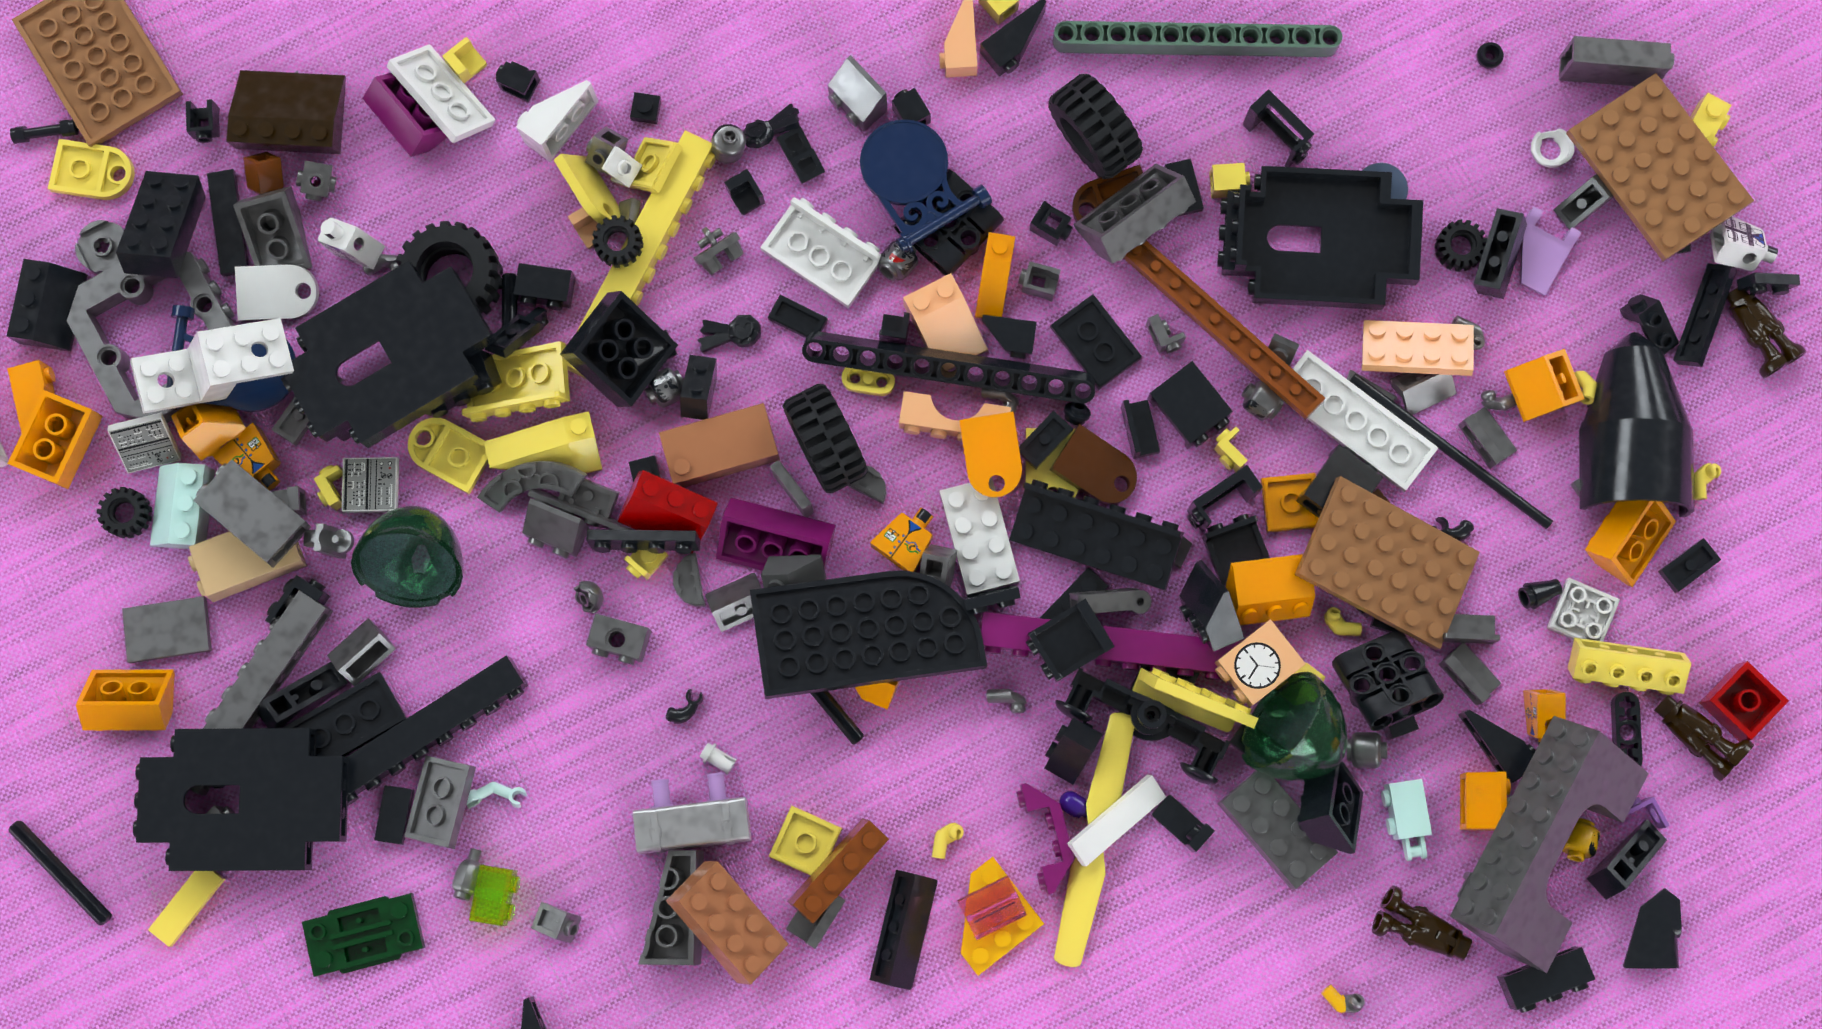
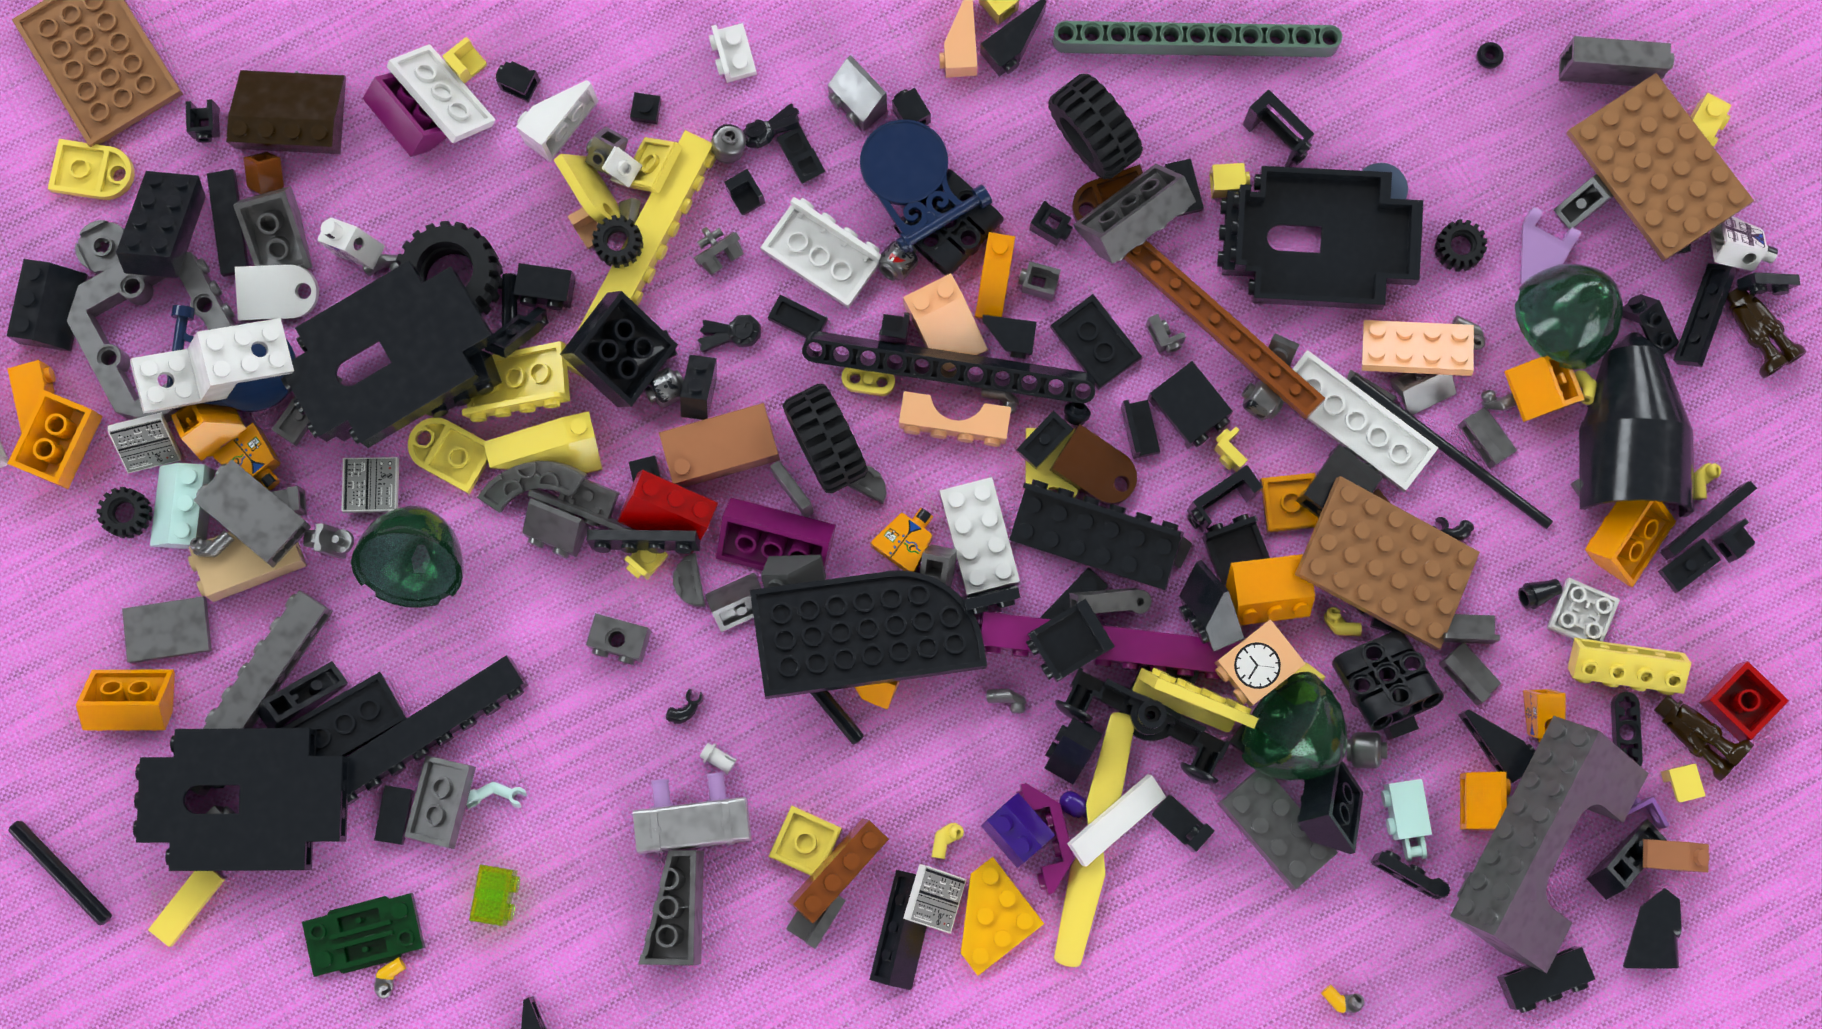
black bar [10,119,79,144] -> none
black bracket [265,575,330,624] -> none
flat silver brick [296,160,336,201] -> none
light yellow bracket [314,465,343,510] -> none
flat silver brick [327,618,396,686] -> none
flat silver plant [452,848,482,901] -> none
flat silver bracket [531,902,581,943] -> none
flat silver plate [574,581,604,614] -> none
nougat brick [666,861,788,985] -> none
clear pink panel [957,876,1027,940] -> none
light orange tile [959,412,1022,497] -> none
dark brown piece [1372,886,1472,960] -> none
black brick [1473,208,1527,299] -> none
white piece [1531,129,1574,168] -> none
yellow head [1562,818,1600,862] -> none
none -> flat silver arm [190,530,234,557]
none -> arm [374,957,406,999]
none -> white bracket [709,23,757,83]
none -> tile [903,864,967,934]
none -> dark purple slope [981,793,1055,868]
none -> black hinge [1371,850,1451,900]
none -> piece [1515,264,1623,370]
none -> nougat slope [1643,839,1709,873]
none -> black tile [1660,481,1757,560]
none -> light yellow panel [1660,763,1706,803]
none -> black panel [1712,518,1755,563]

